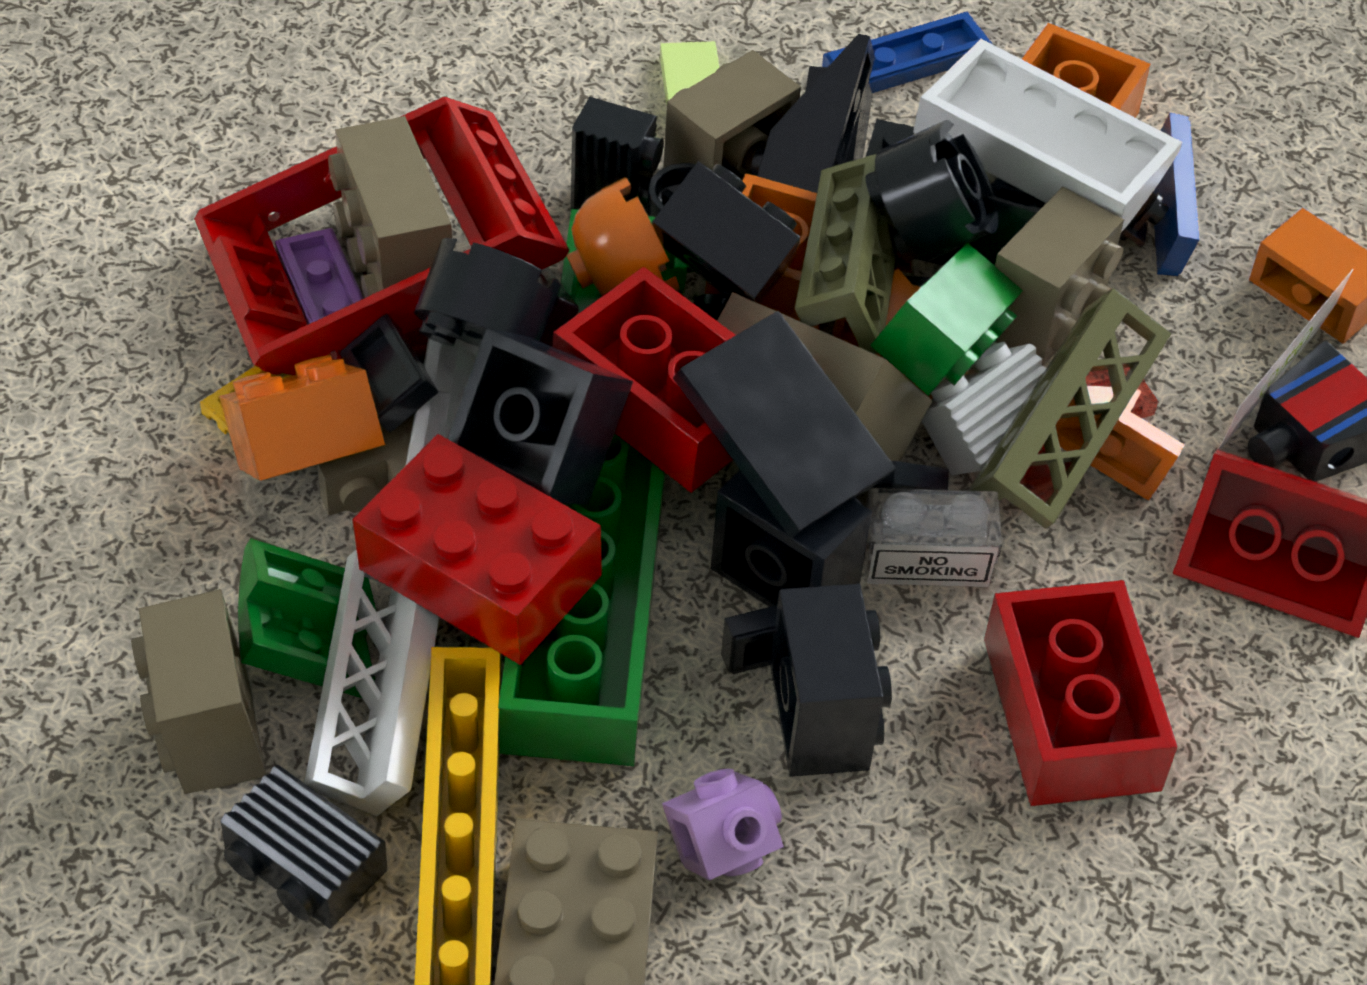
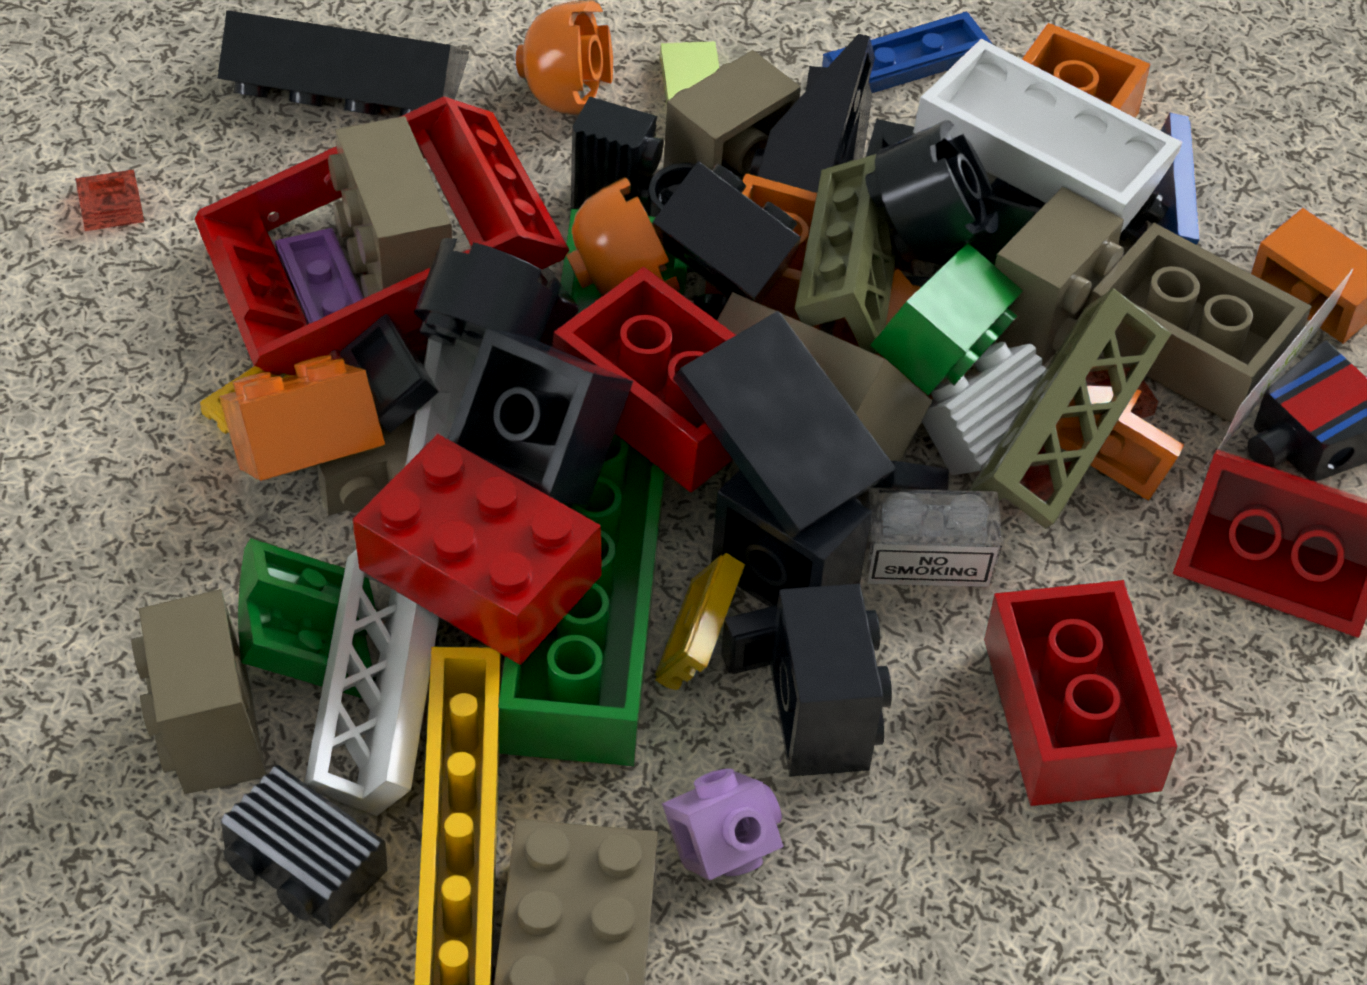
none -> clear red tile [75,169,144,231]
none -> black slope [217,10,469,116]
none -> orange cylinder [516,0,613,115]
none -> yellow tile [655,553,745,690]
none -> dark tan brick [1089,223,1311,423]

